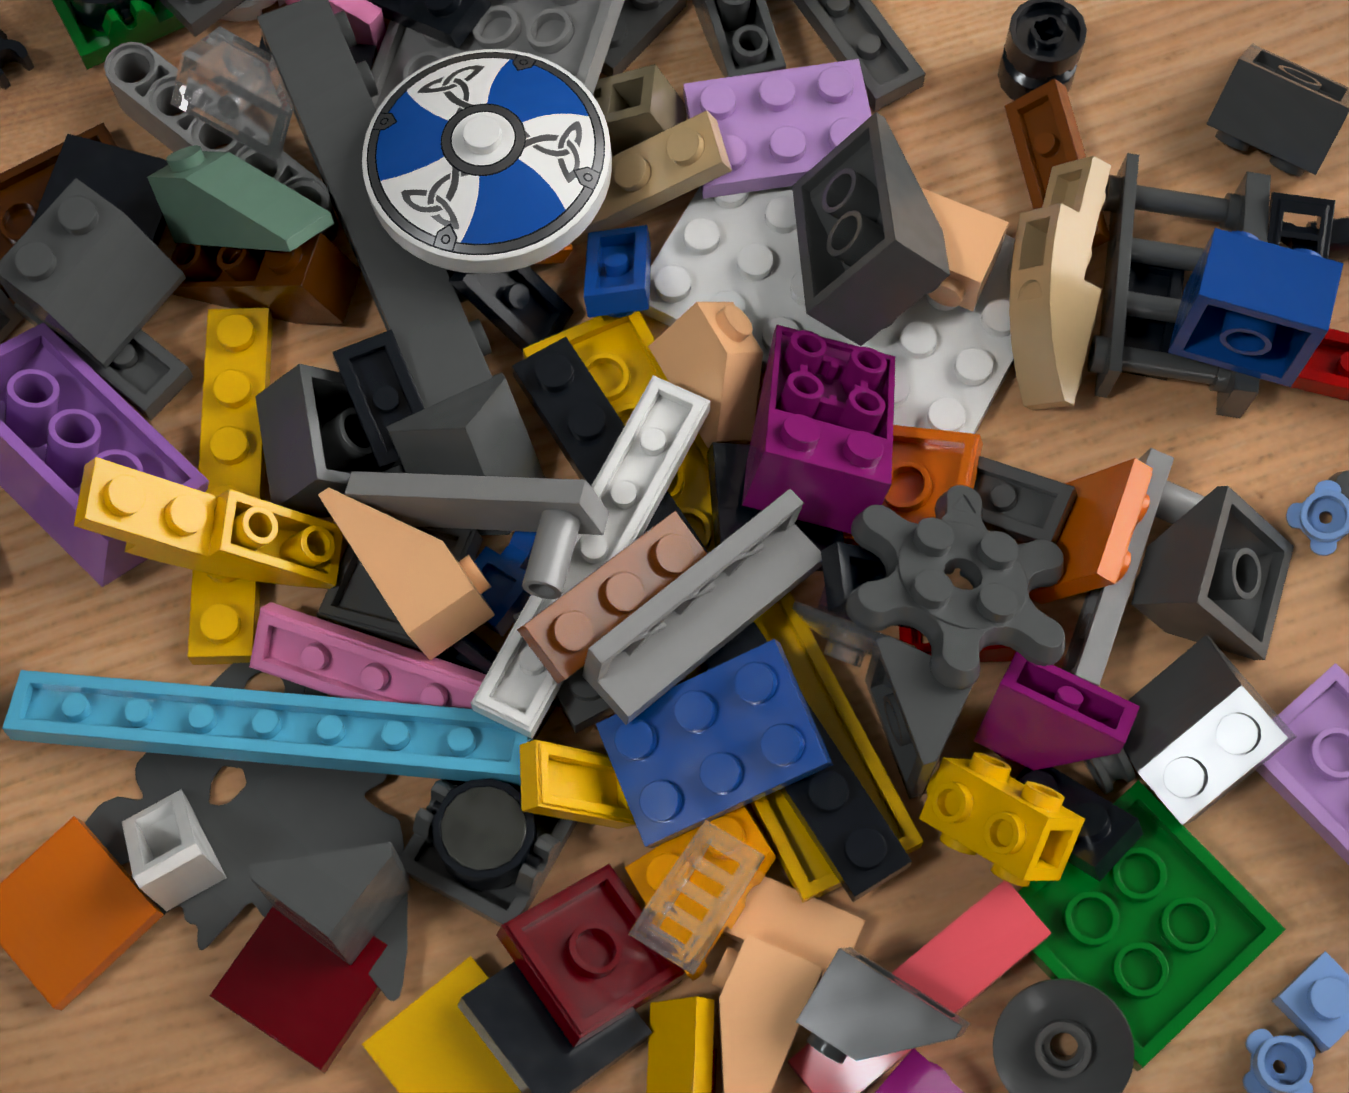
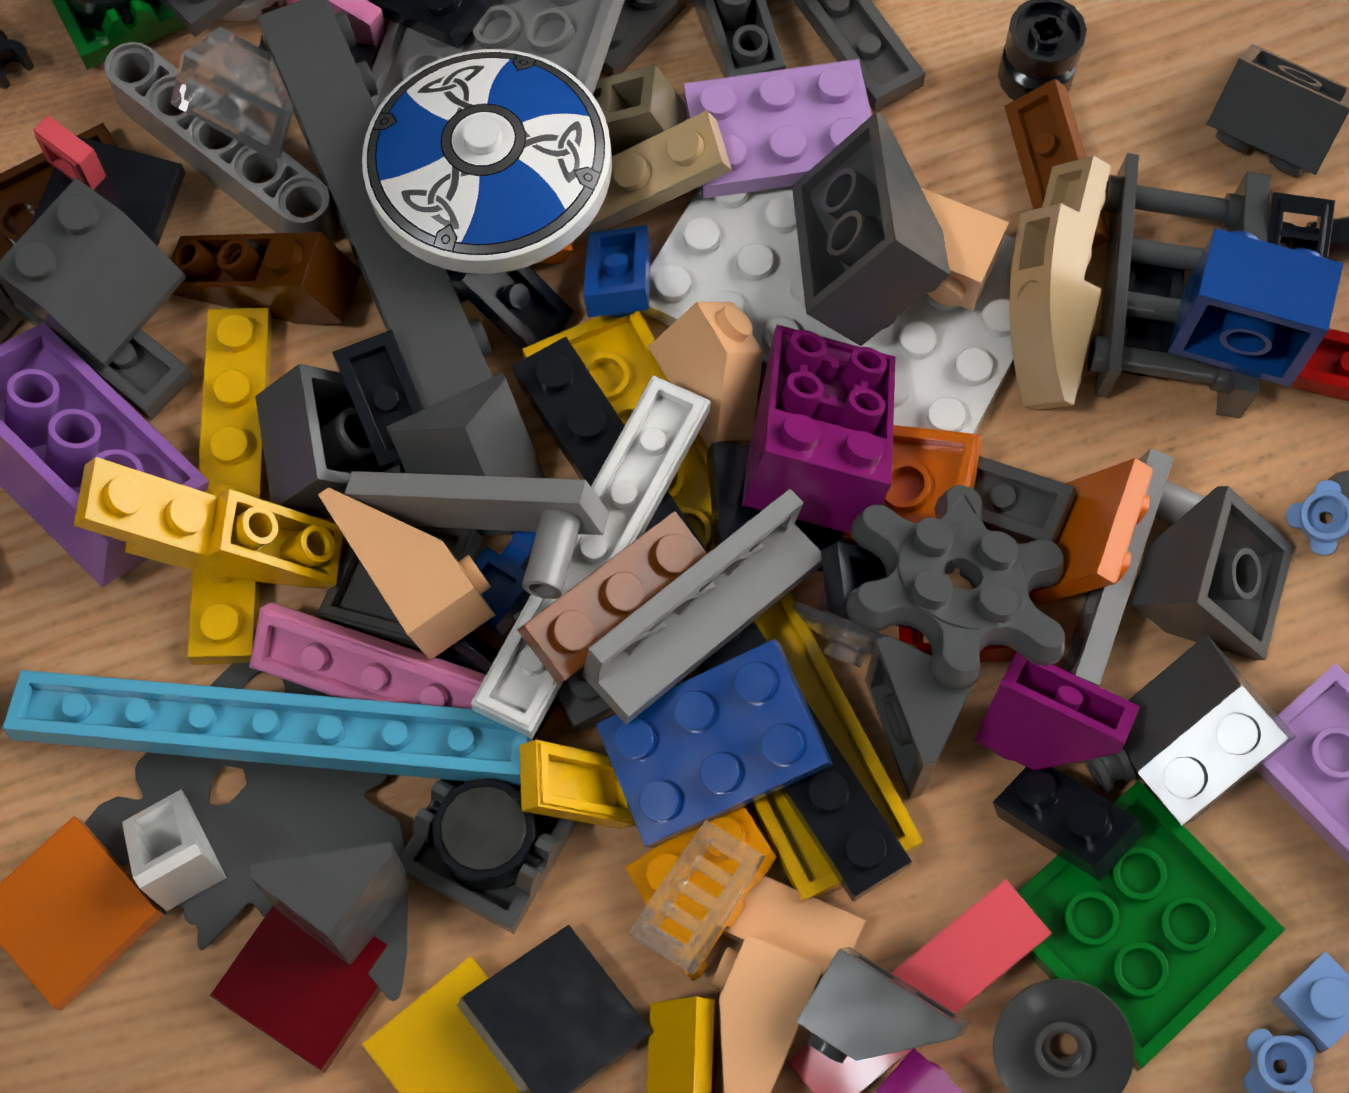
sand green slope [147,145,334,252] -> none
dark red tile [496,864,686,1048] -> none
yellow brick [919,752,1085,887] -> none
none -> coral tile [33,115,106,190]

